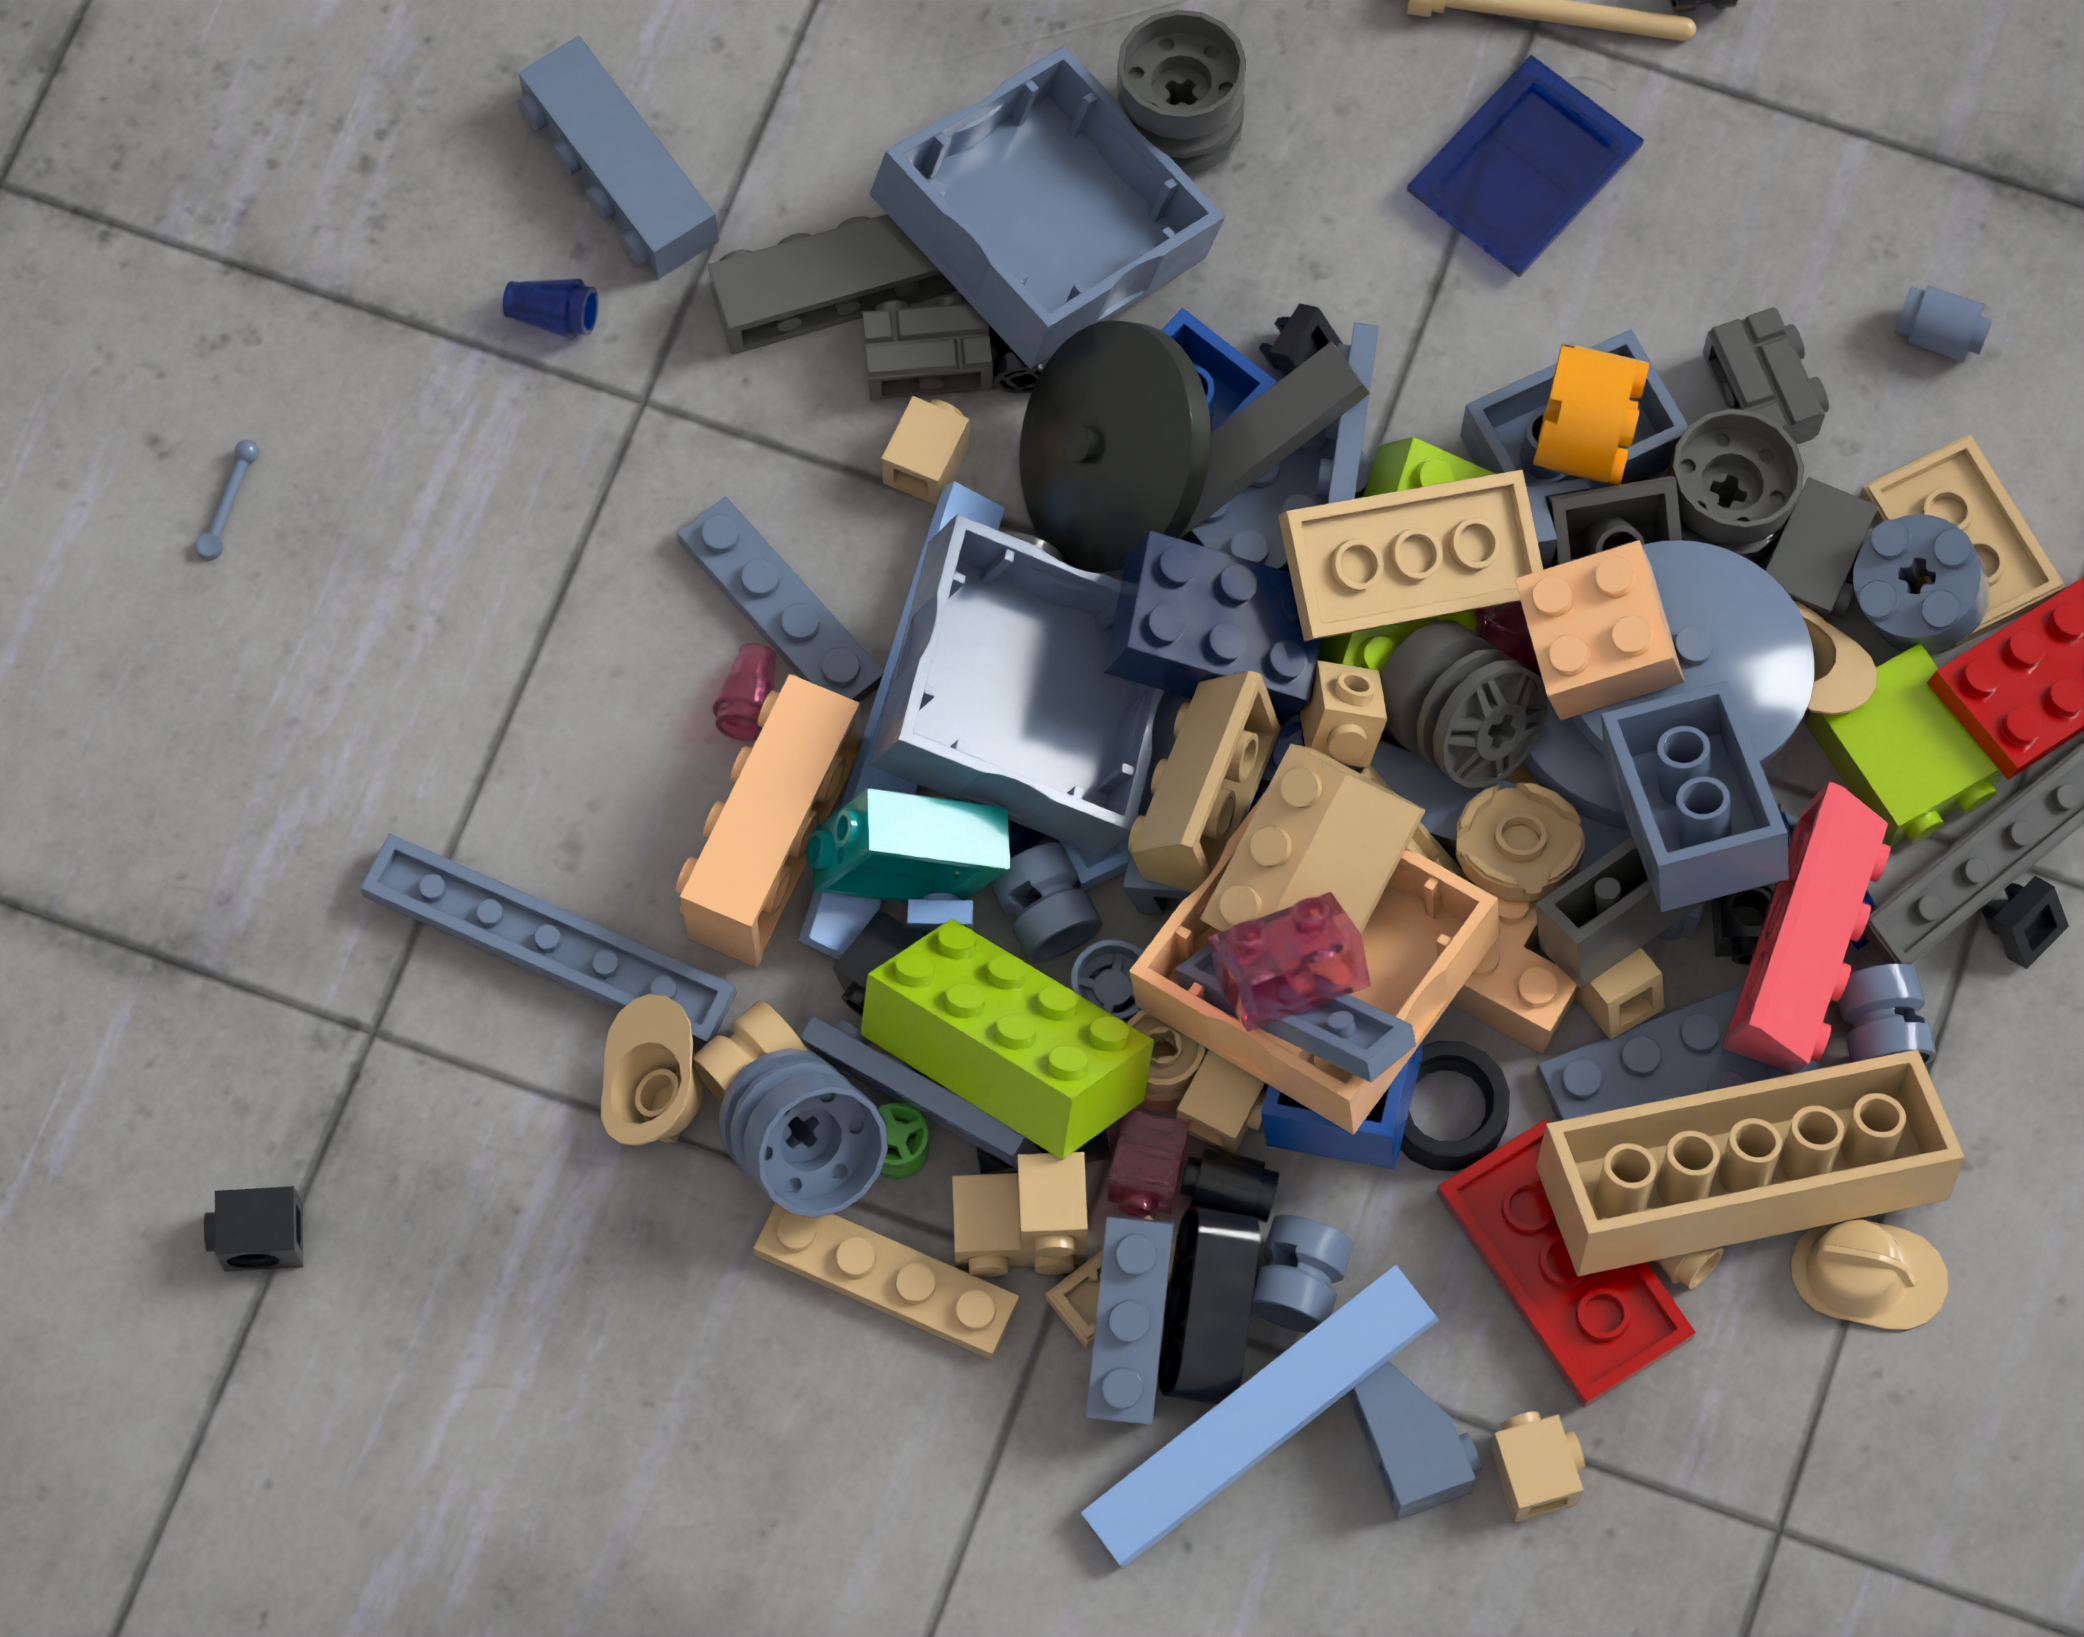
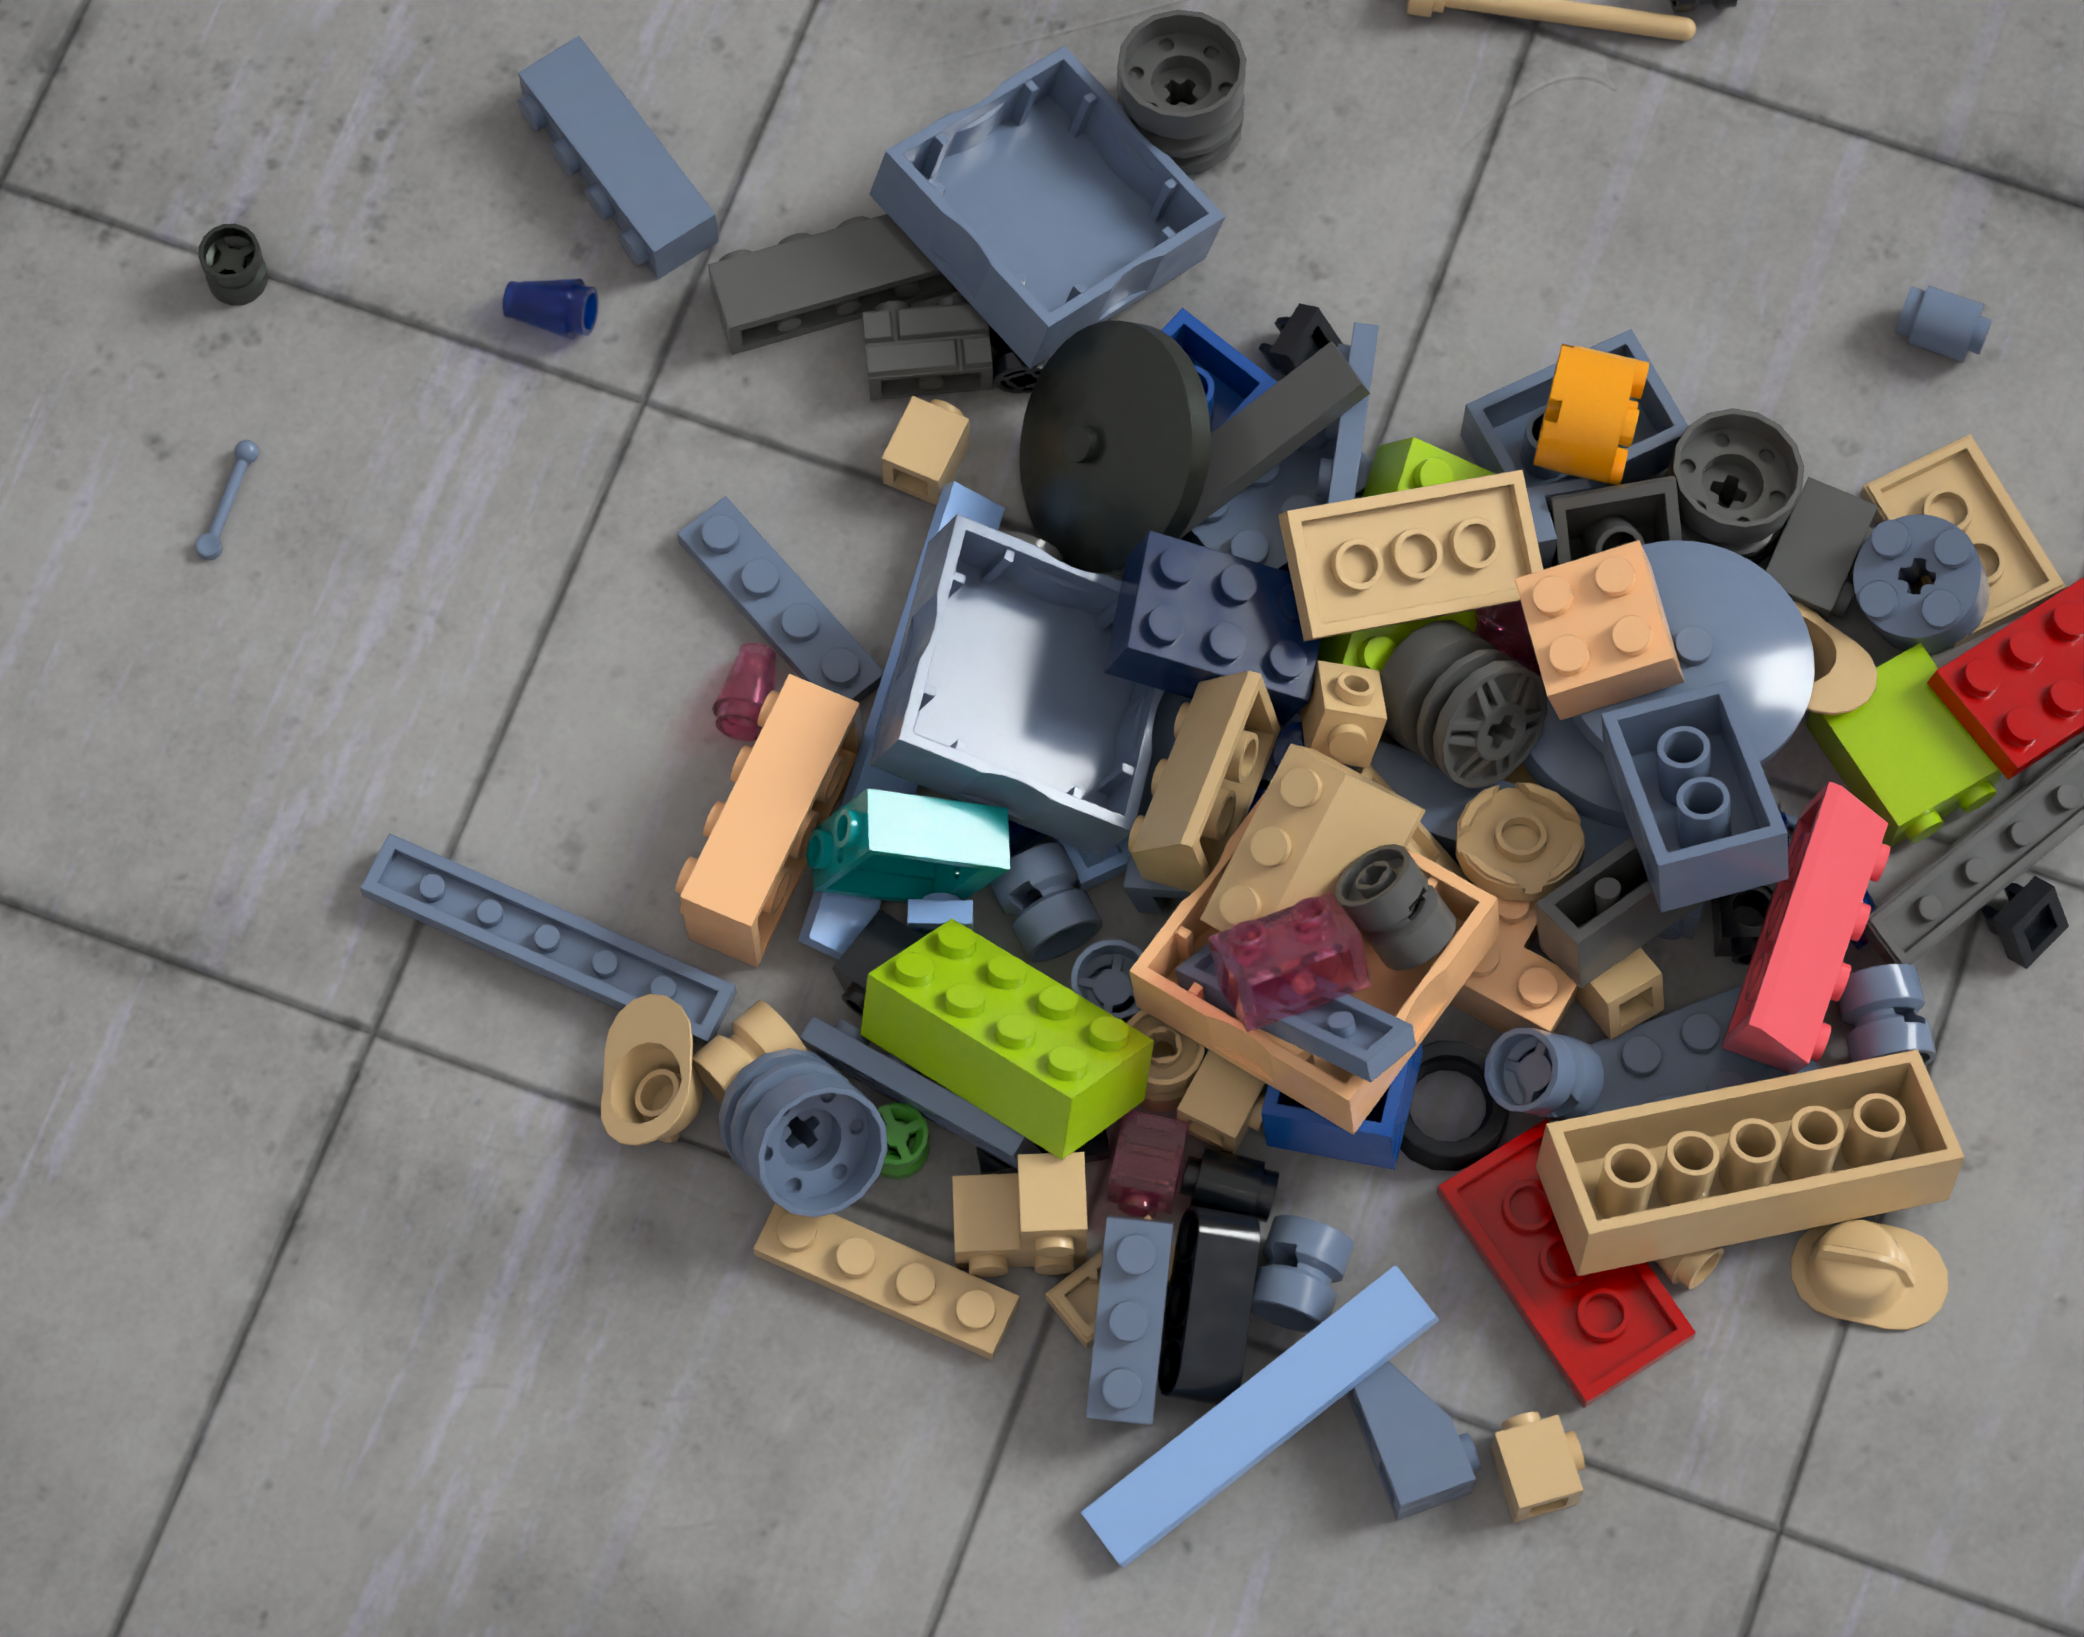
black brick [204,1186,303,1272] -> none
clear blue piece [1407,54,1644,277] -> none
dark grey brick [1702,307,1829,444] -> none
none -> pearl dark grey wheel [198,224,268,305]
none -> dark grey wheel [1335,844,1456,971]
none -> sand blue wheel [1484,1027,1604,1120]

